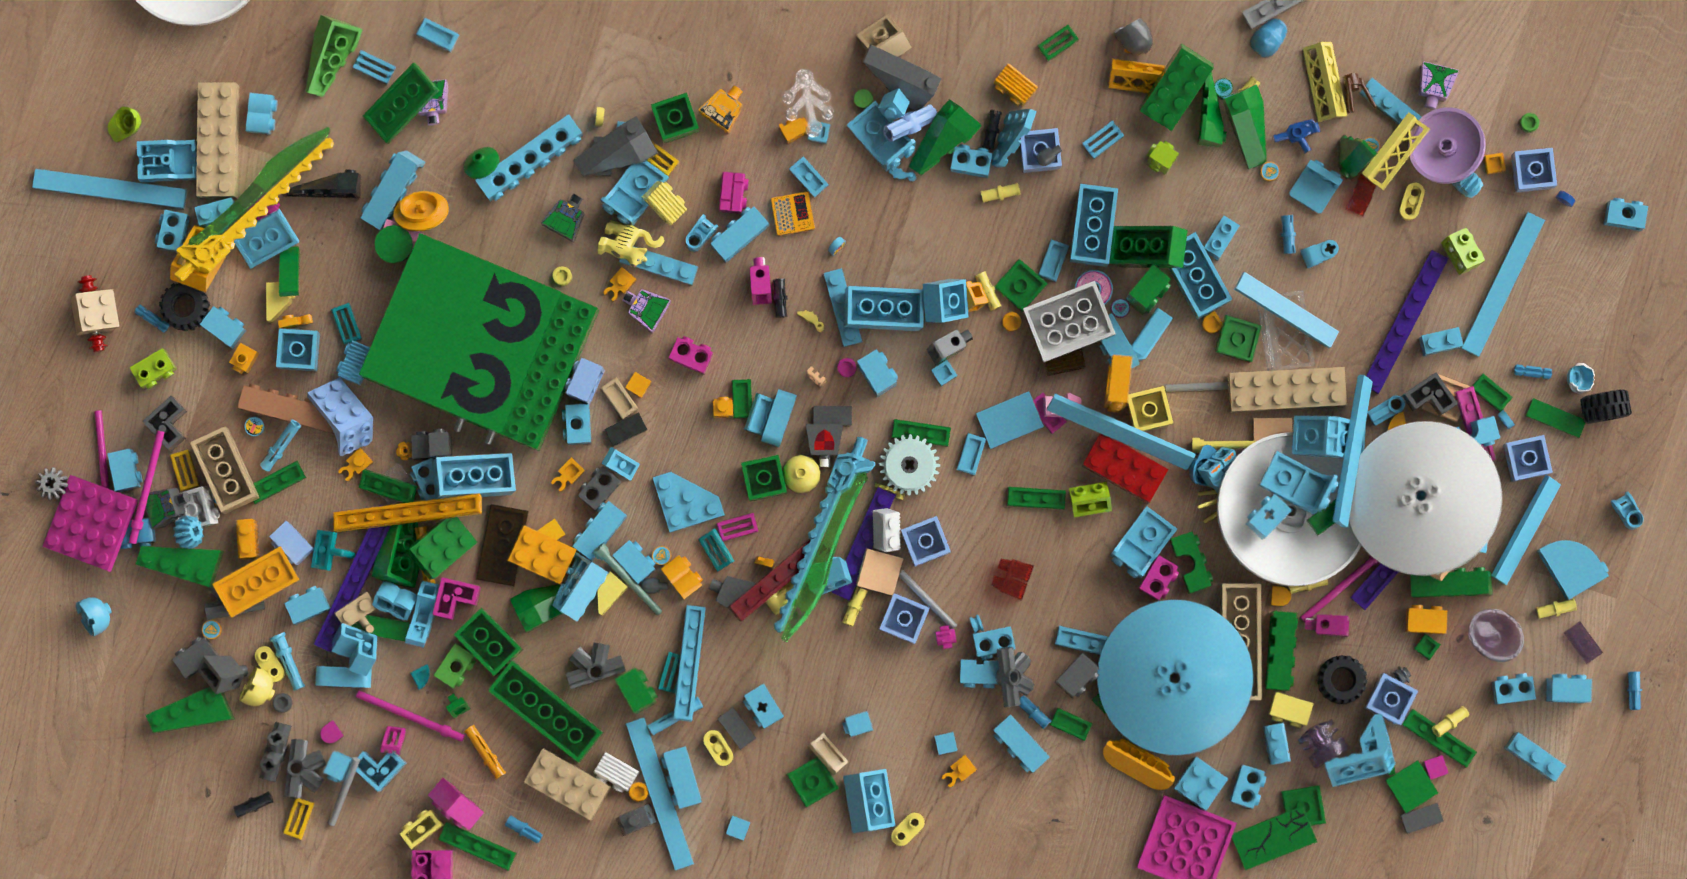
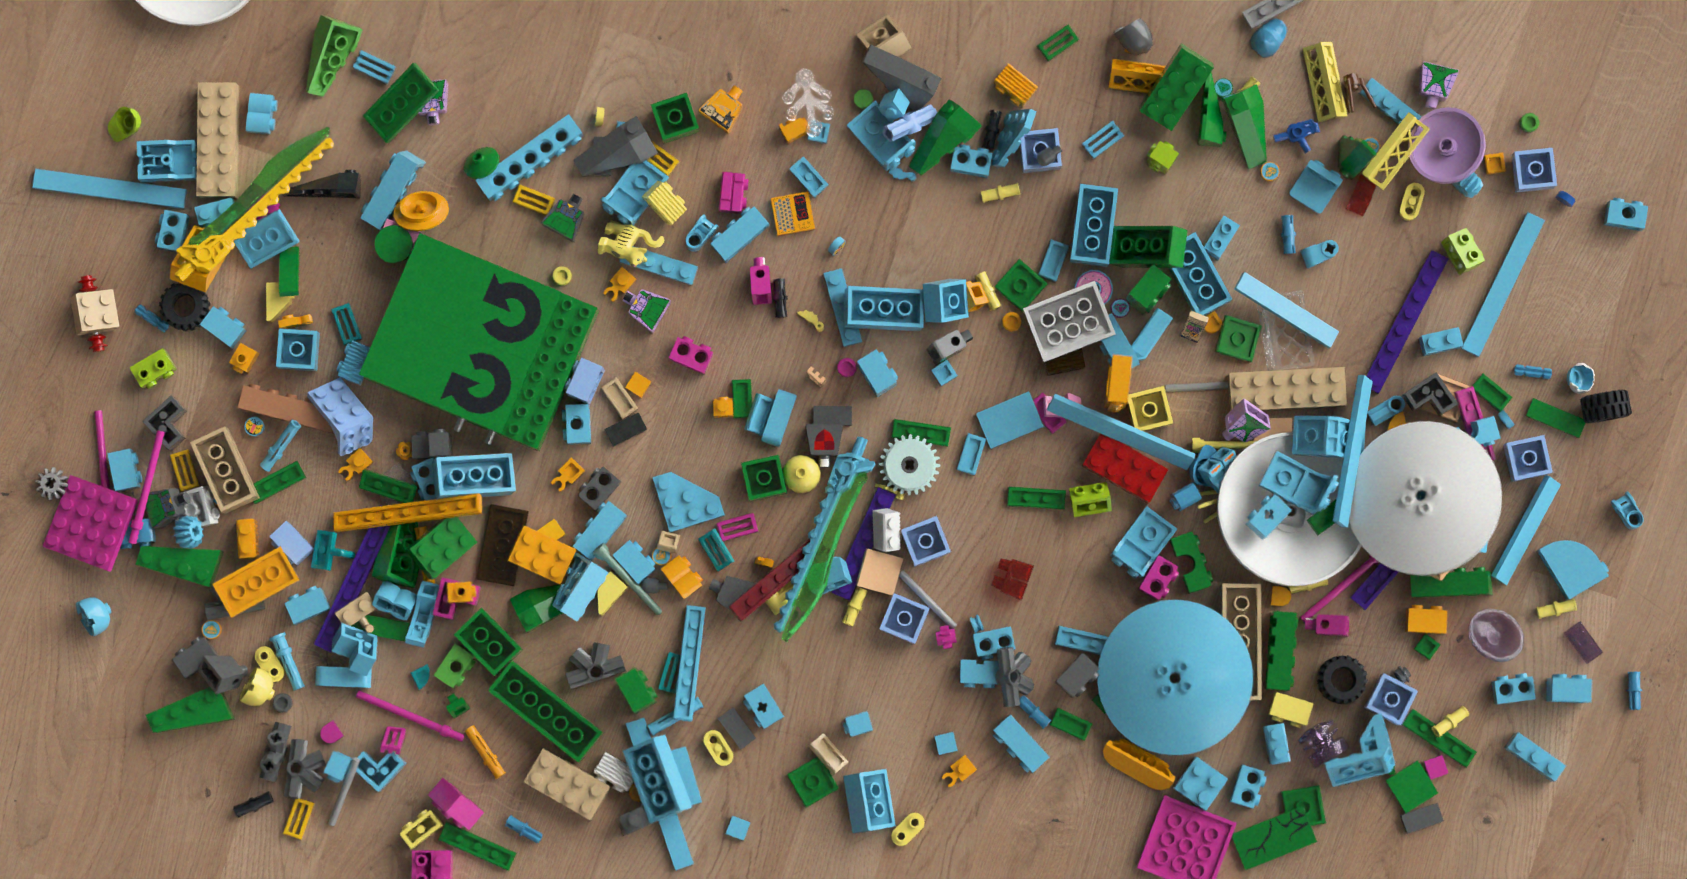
medium azure tile [416,18,459,52] -> none
medium azure slope [602,447,640,481] -> none
none -> light orange brick [447,582,476,603]
none -> yellow tile [512,184,555,216]
none -> medium azure brick [623,735,692,823]
none -> tan tile [657,531,680,554]
none -> dark azure brick [1169,482,1202,512]
none -> tile [1180,311,1209,344]
none -> lavender torso [1222,399,1271,442]

